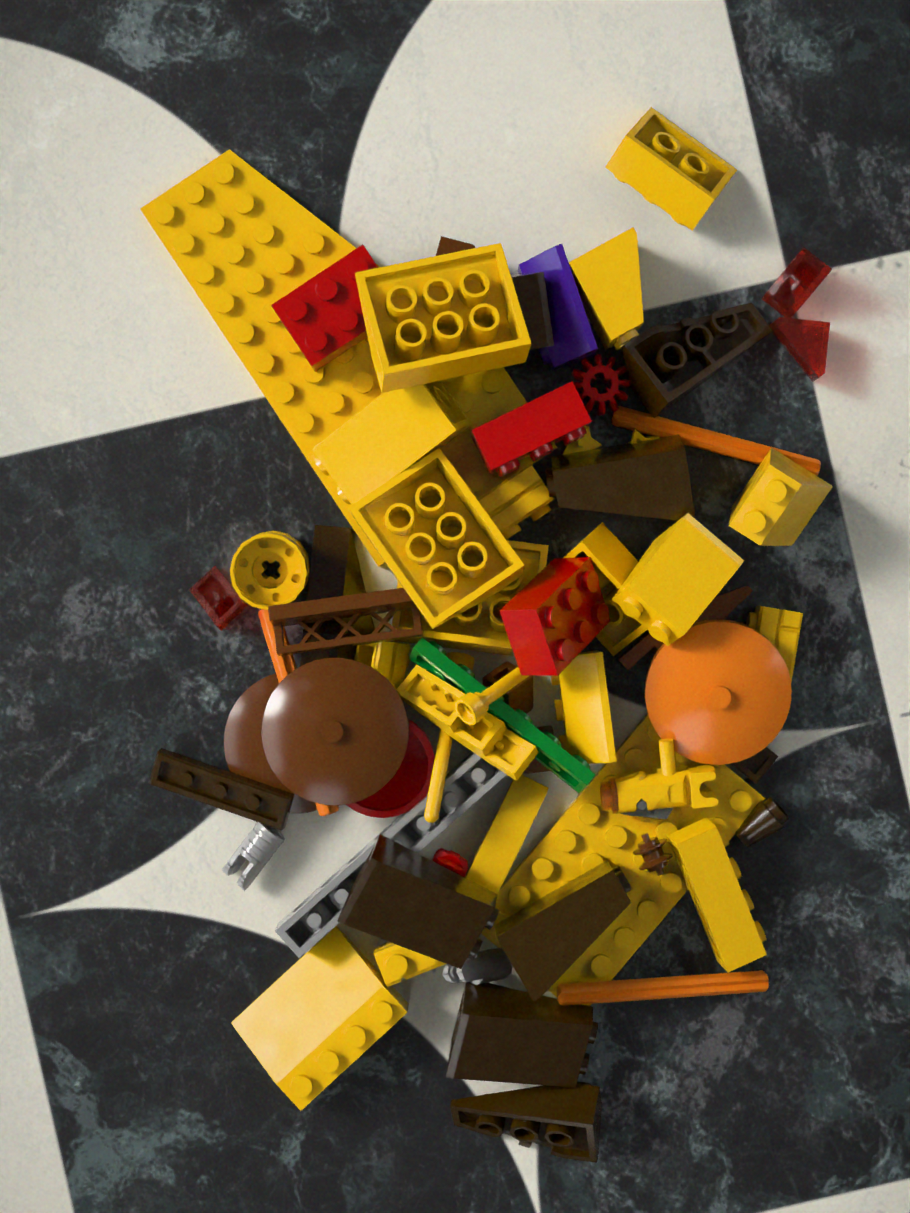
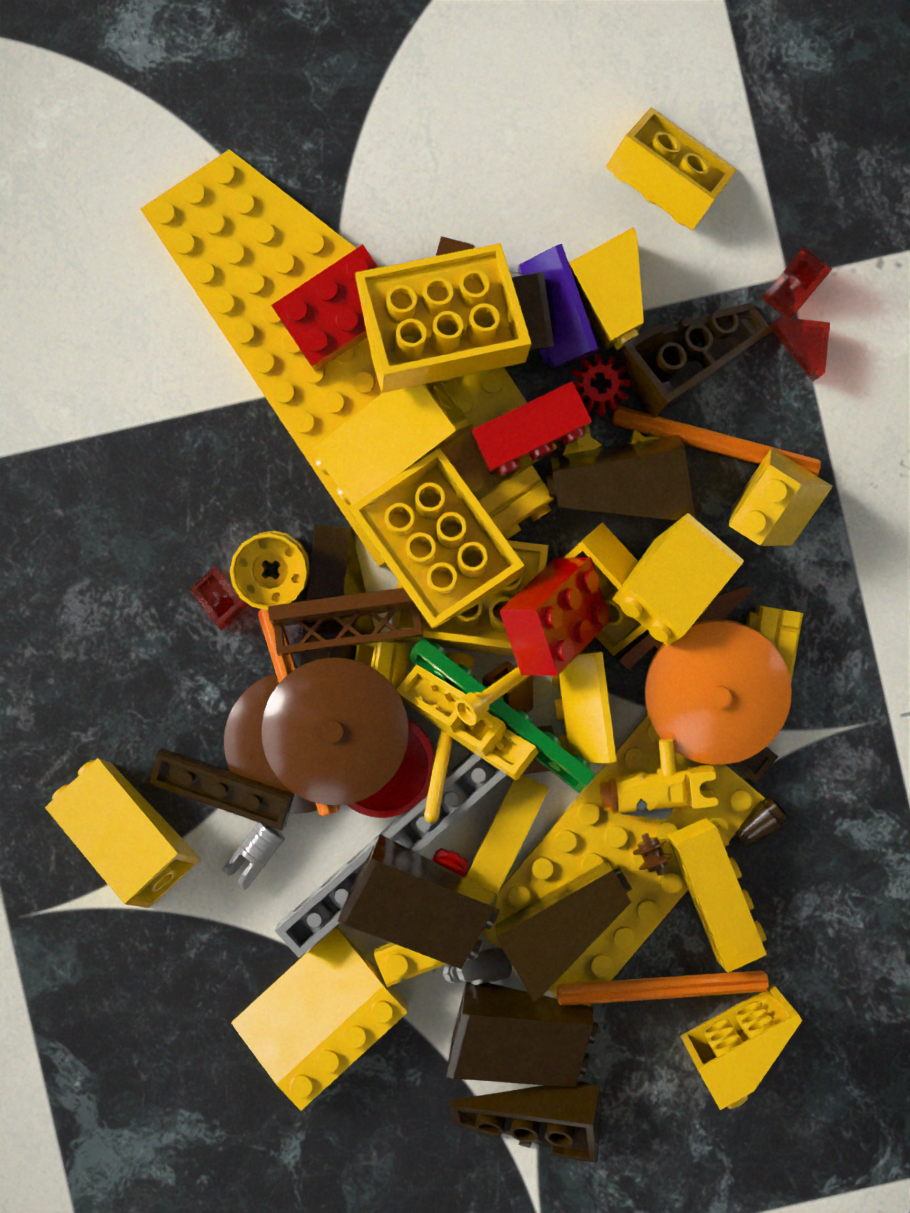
none -> yellow slope [45,758,202,908]
none -> yellow slope [680,984,802,1110]

